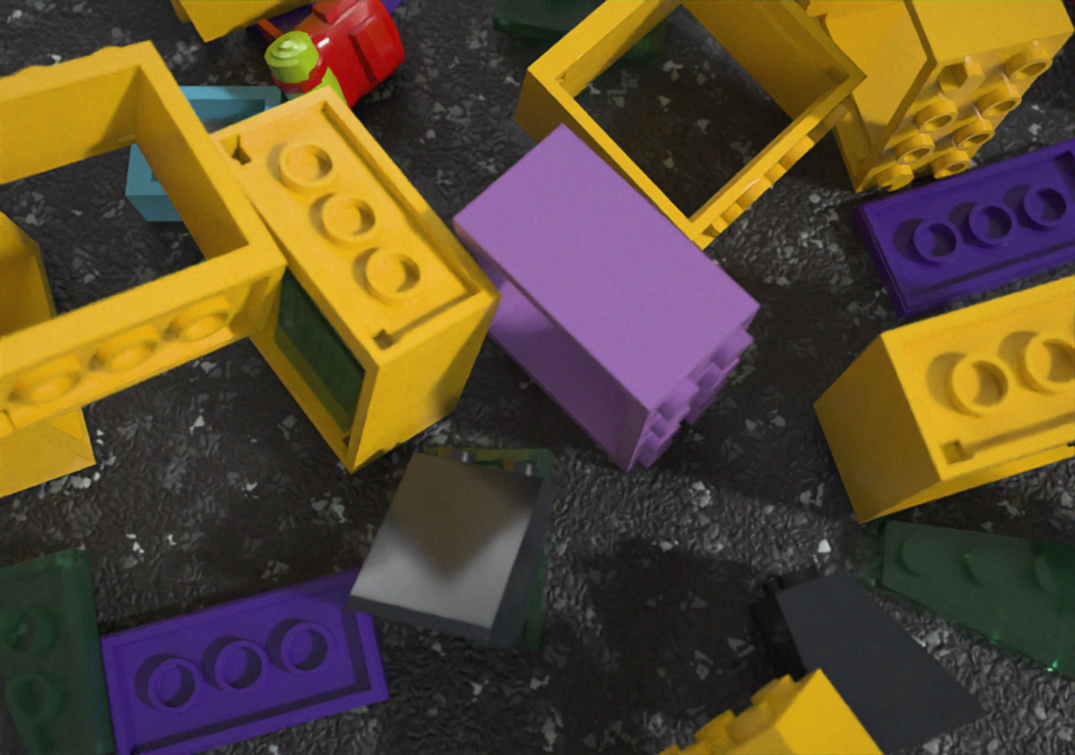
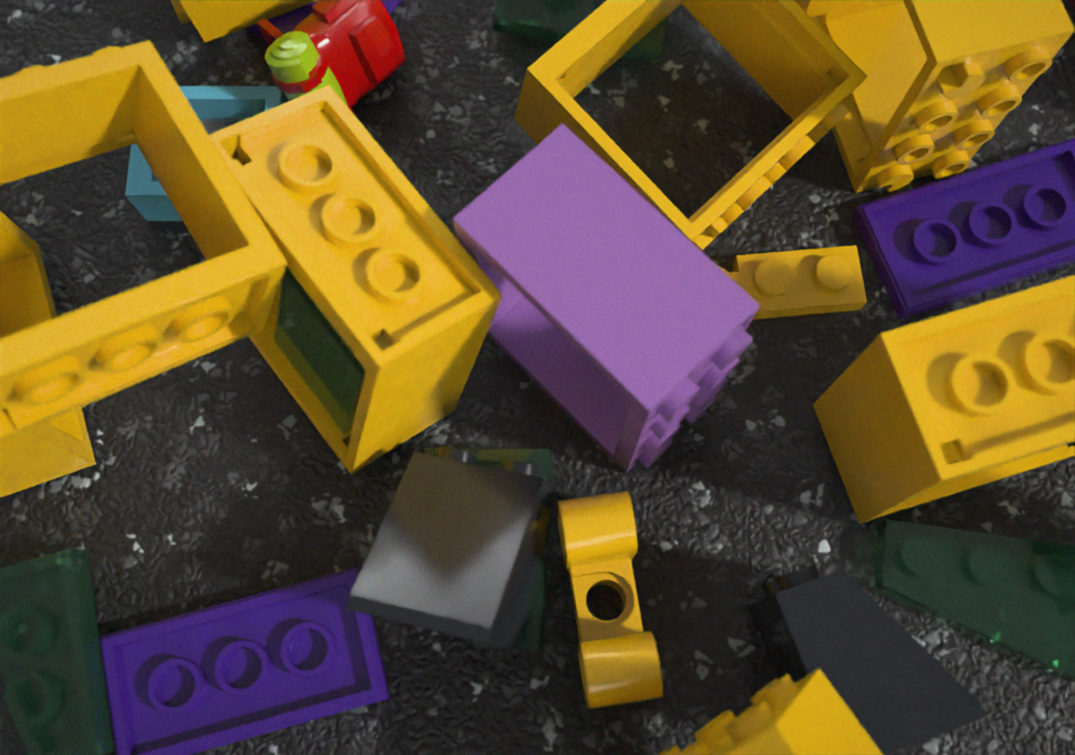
none -> yellow beam [557,491,663,709]
none -> yellow plate [718,245,867,320]

